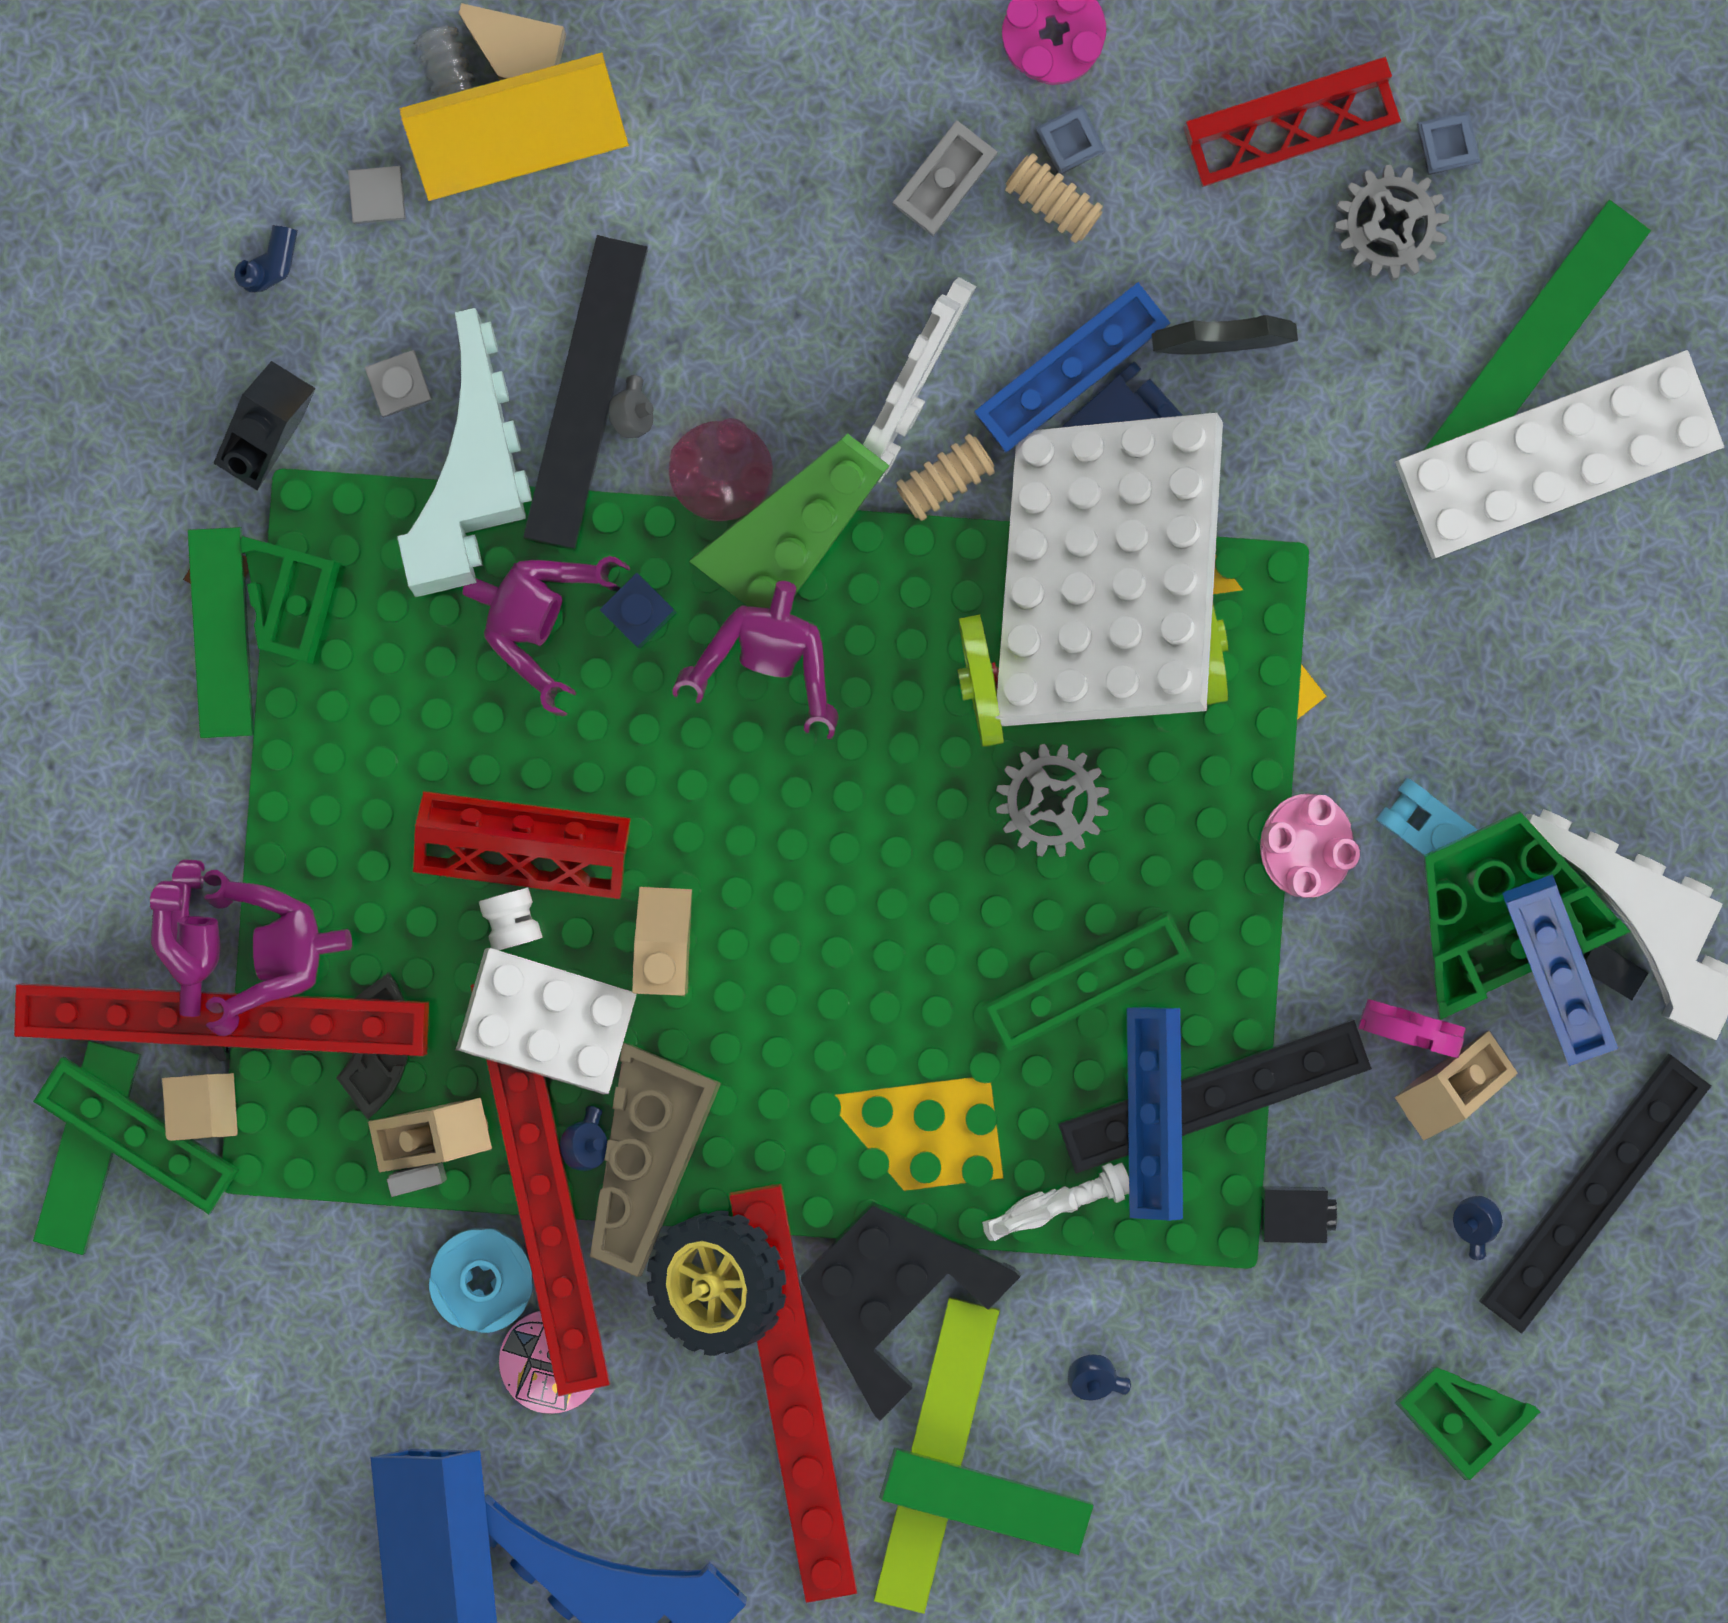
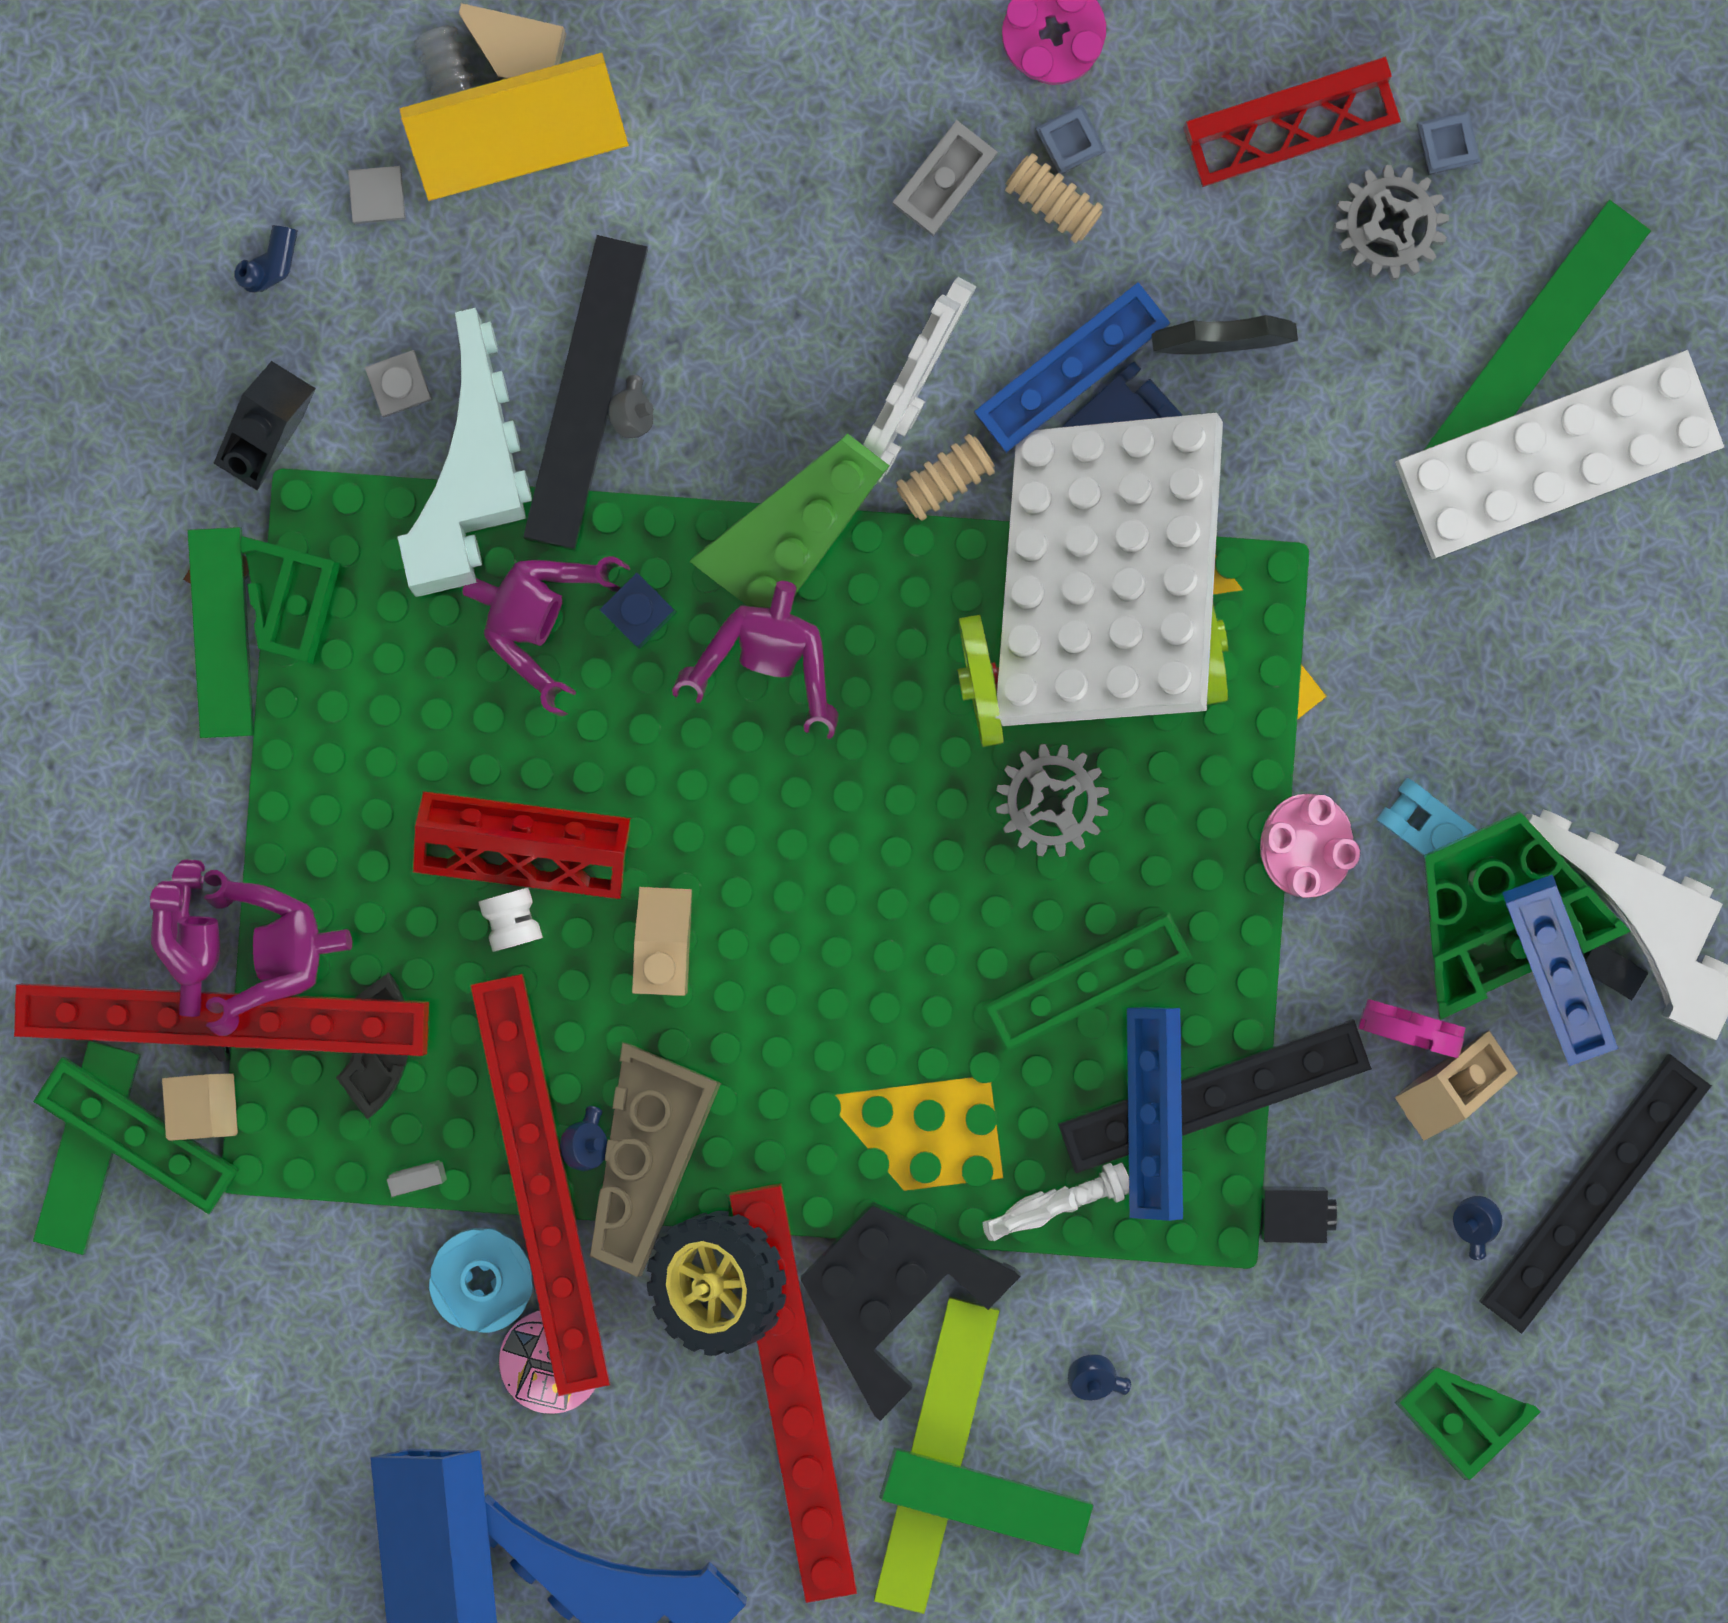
tan slope [368,1098,492,1172] -> none
white plate [456,948,637,1094] -> none
clear pink dish [669,418,773,521] -> none

